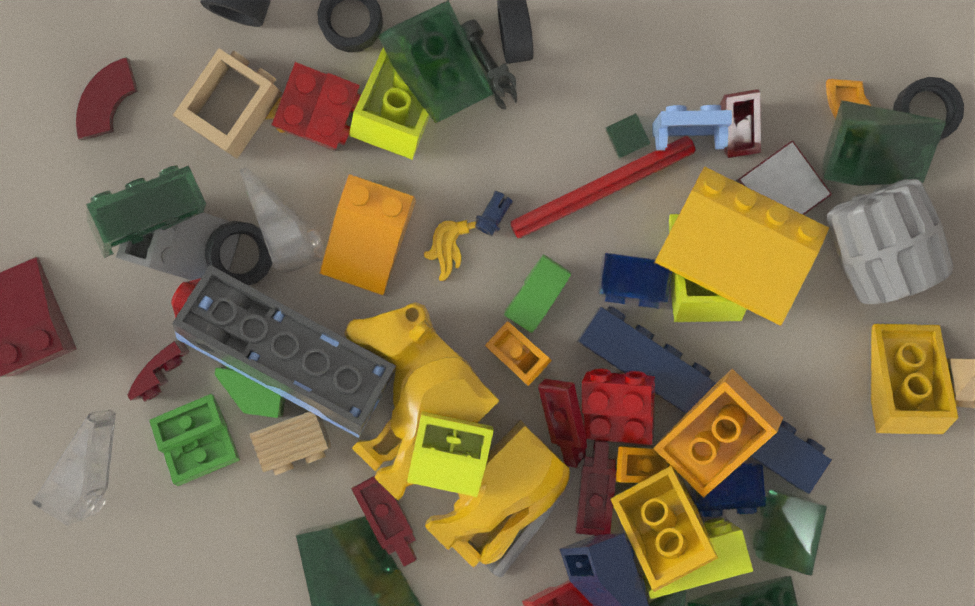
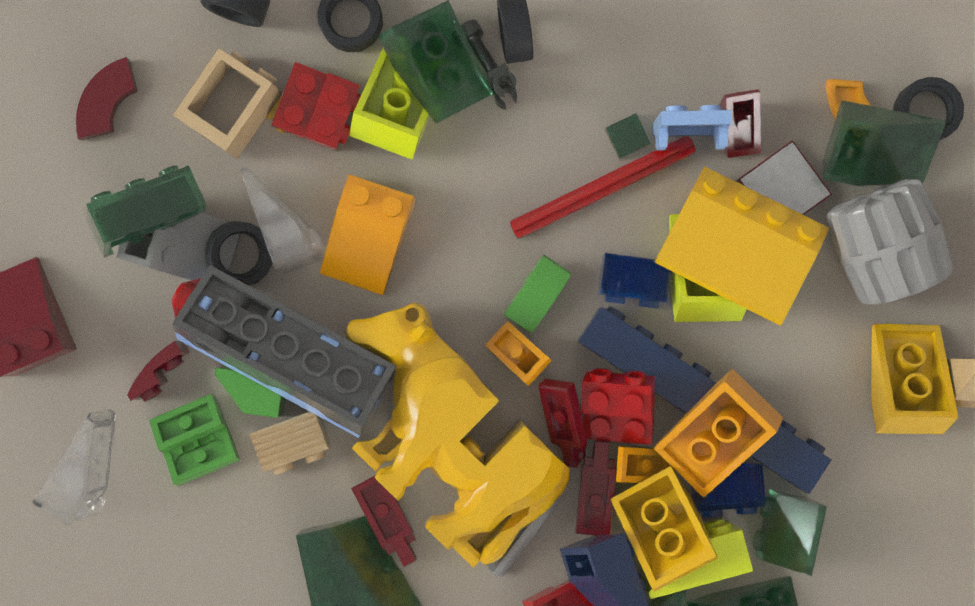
neon yellow slope [407,411,494,497] -> none
yellow piece [424,220,477,281] -> none
dark blue pin [475,191,513,236] -> none

